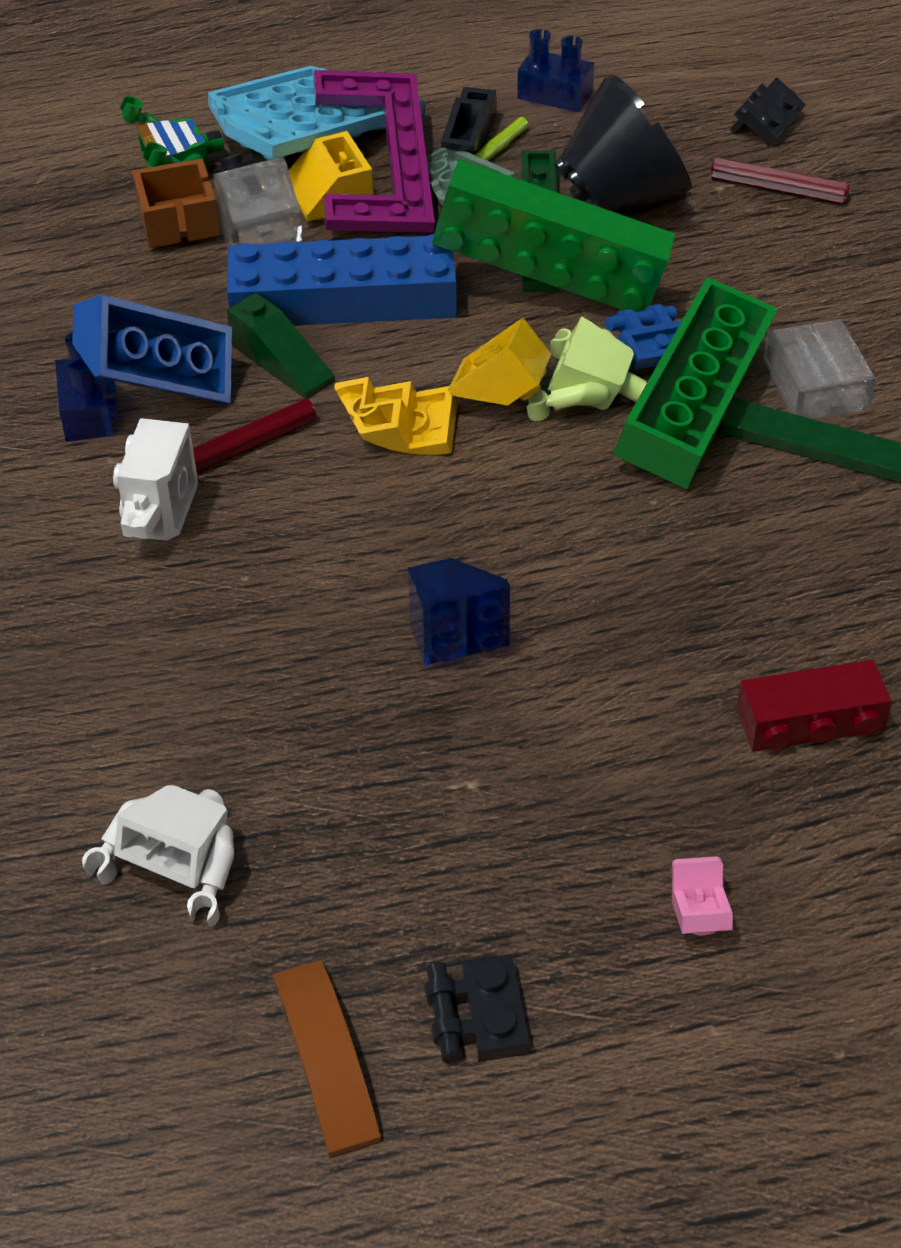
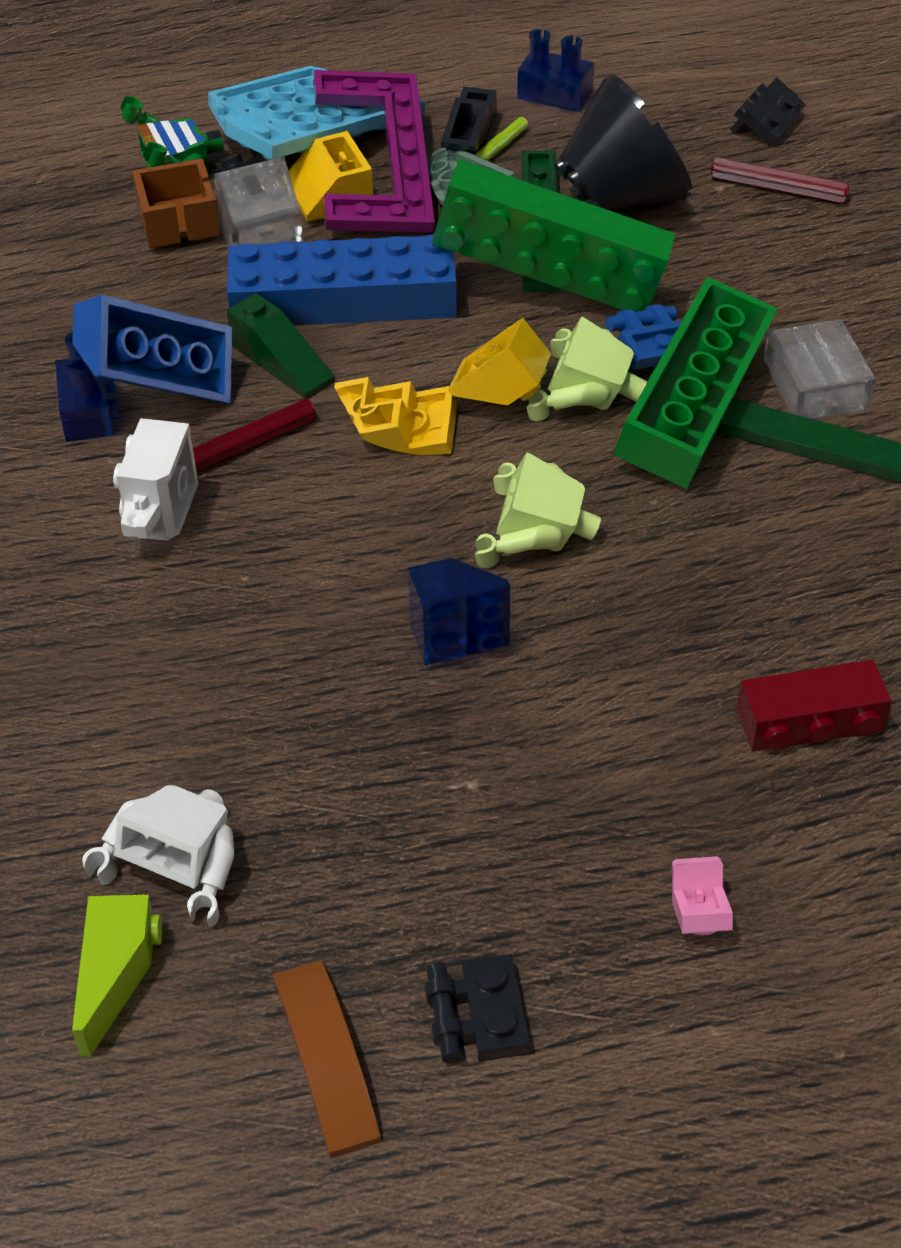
none -> lime slope [72,895,162,1057]
none -> yellowish green torso [475,452,601,568]

